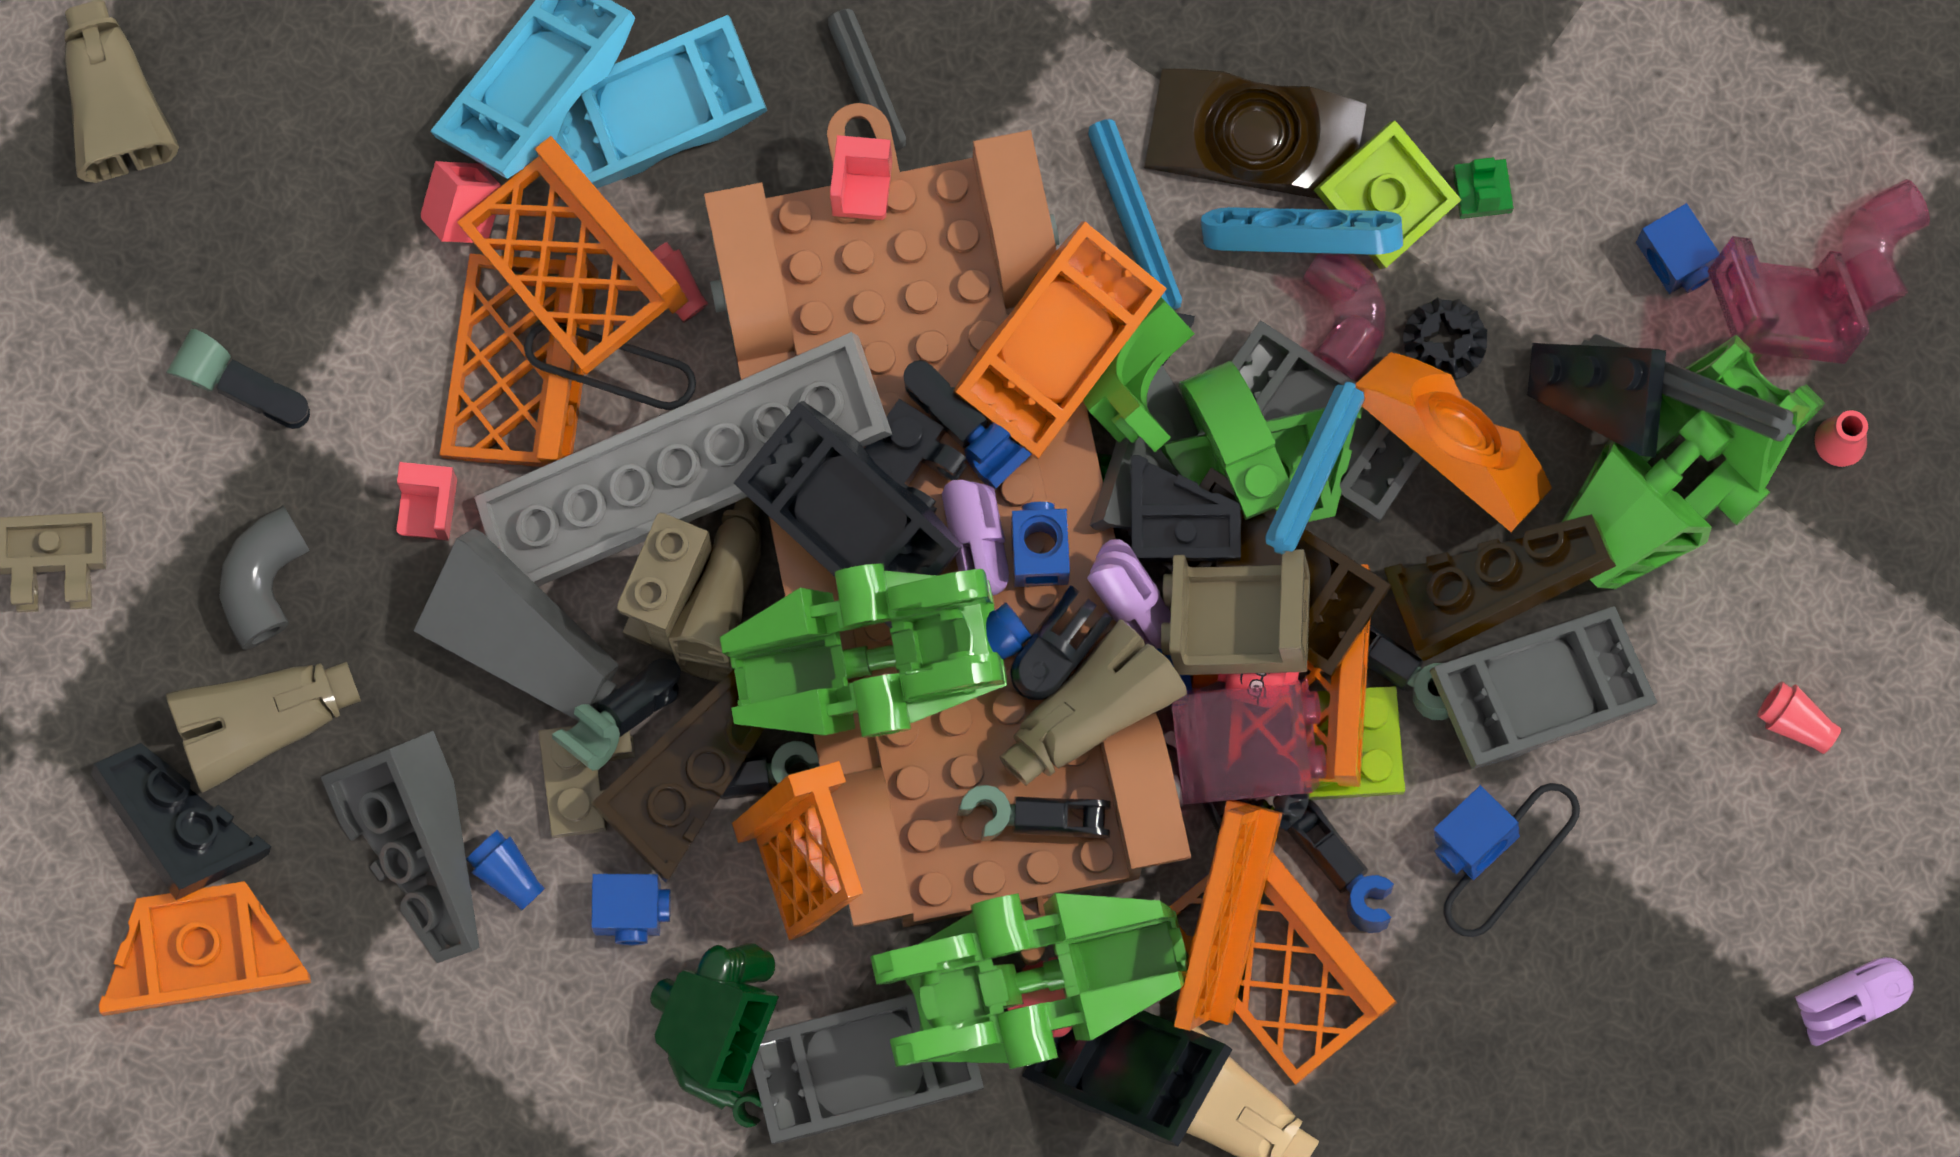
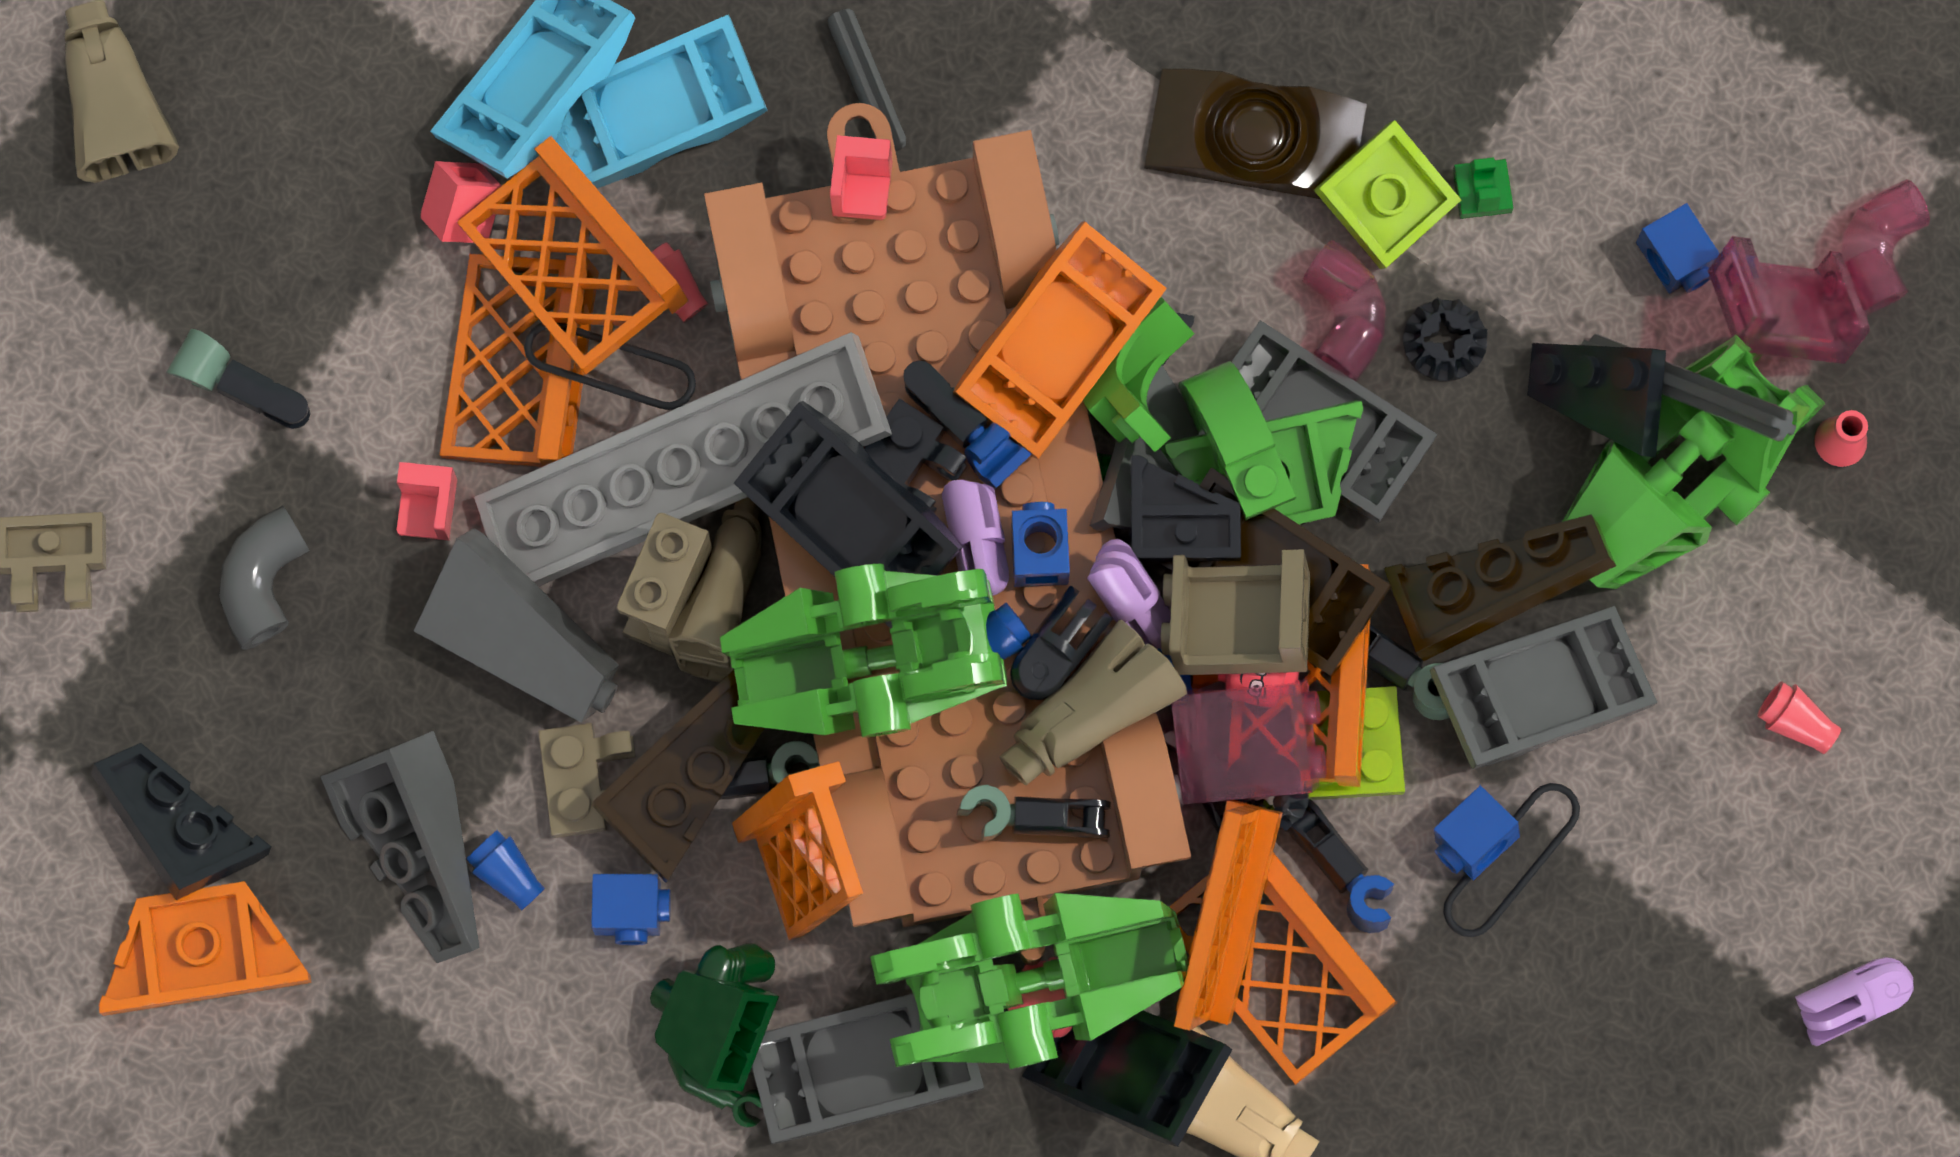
dark tan piece [166,662,361,793] -> none
piece [552,658,681,771] -> none
dark azure axle [1088,119,1182,310] -> none
dark azure beam [1201,207,1403,255] -> none
dark azure axle [1265,382,1365,554] -> none
orange slope [1355,352,1552,532] -> none

